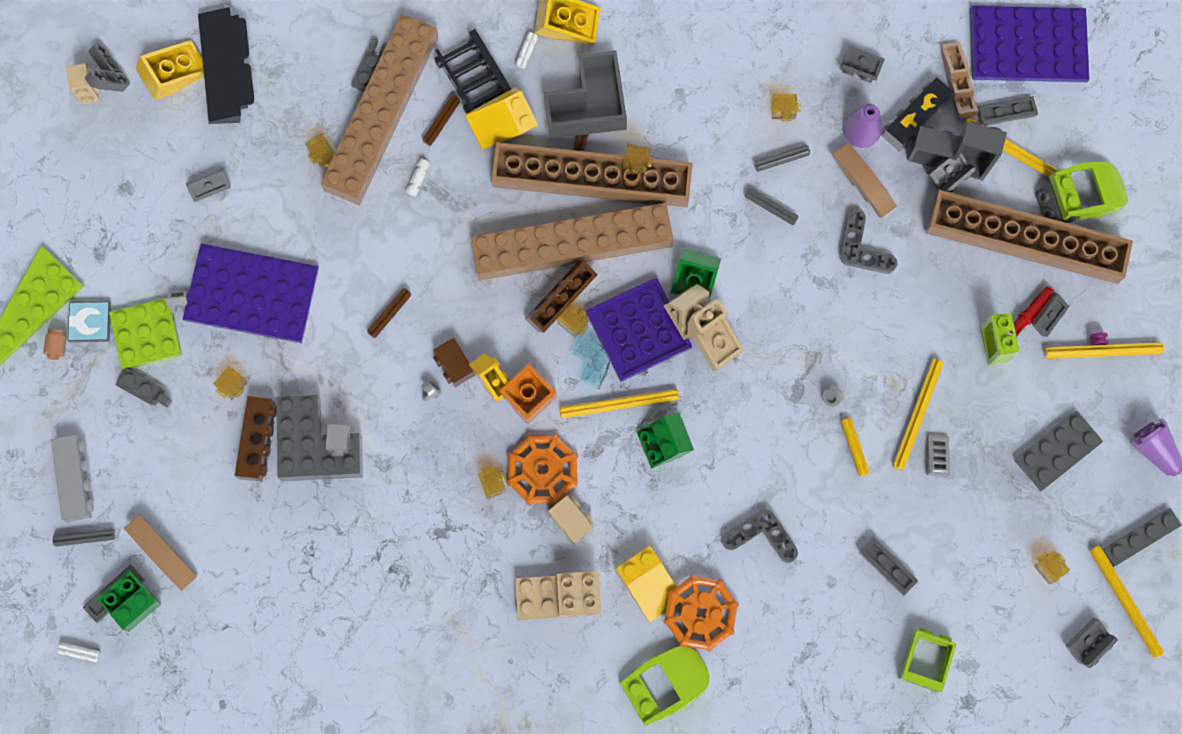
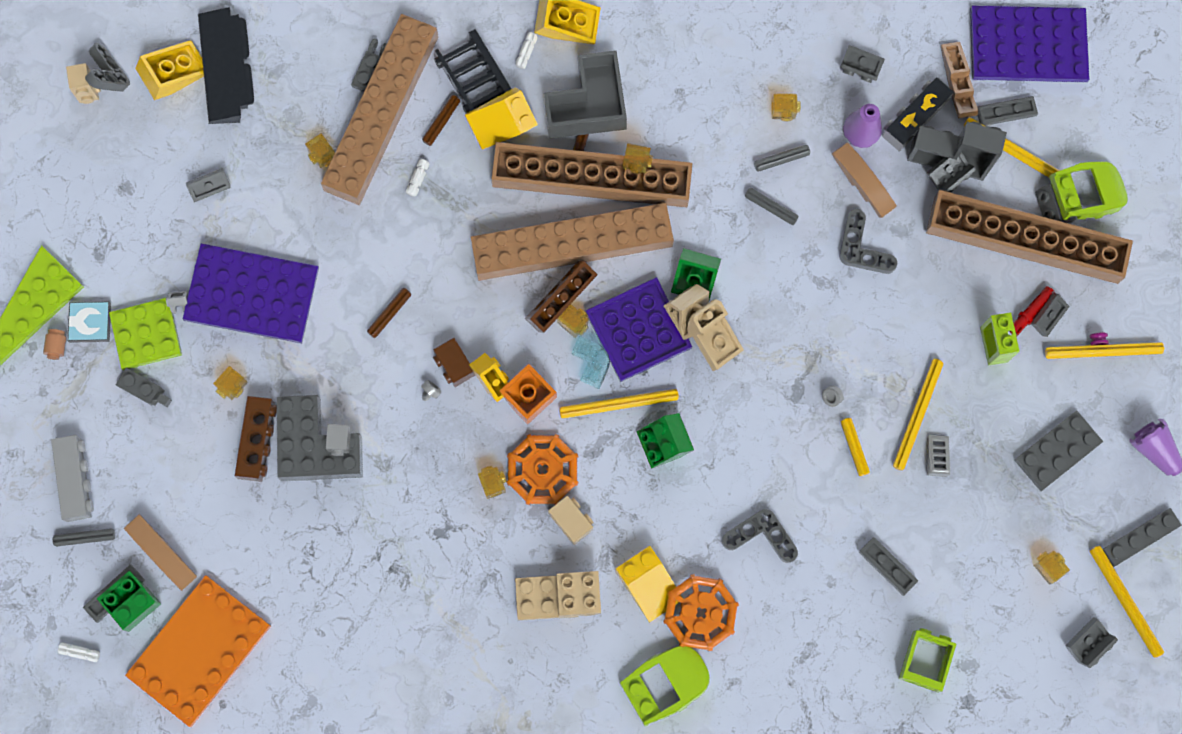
none -> orange plate [125,575,271,727]

